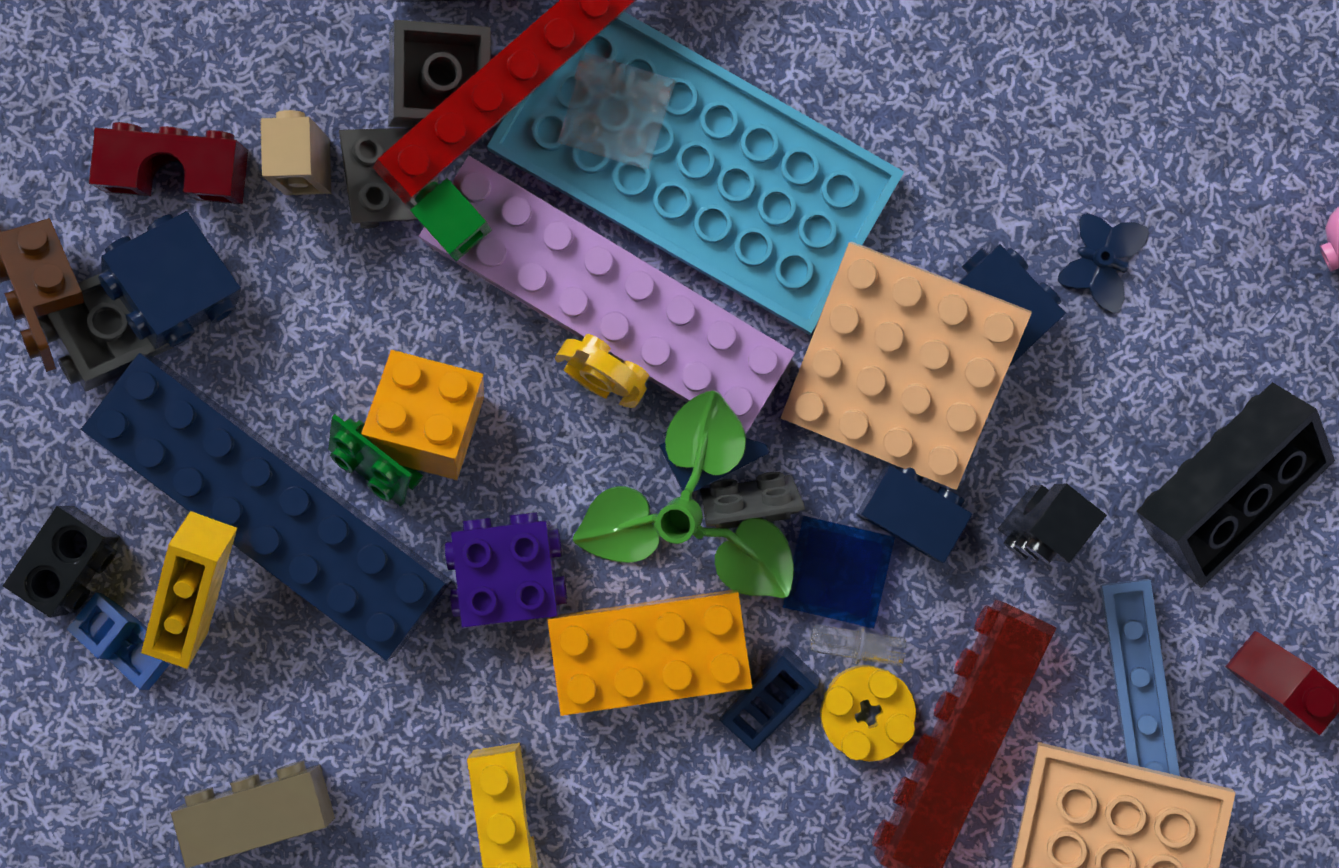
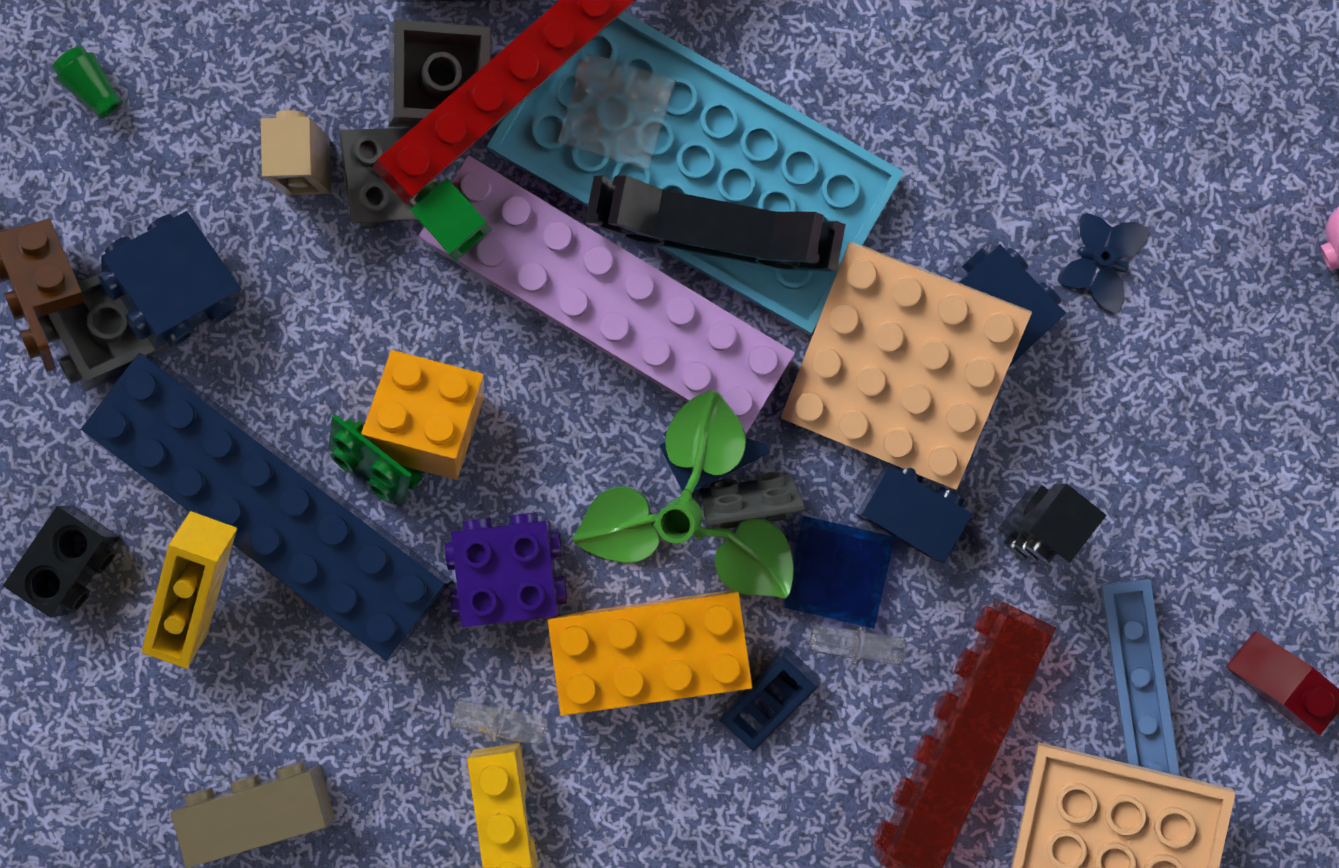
blue slope [67,592,171,690] -> none
dark red arch [89,122,248,205] -> none
yellow plate [555,334,649,408] -> none
yellow plate [820,665,916,762] -> none
black slope [1136,382,1335,588] -> none
none -> green cone [52,46,122,119]
none -> clear axle [450,699,547,745]
none -> black piece [585,175,846,272]

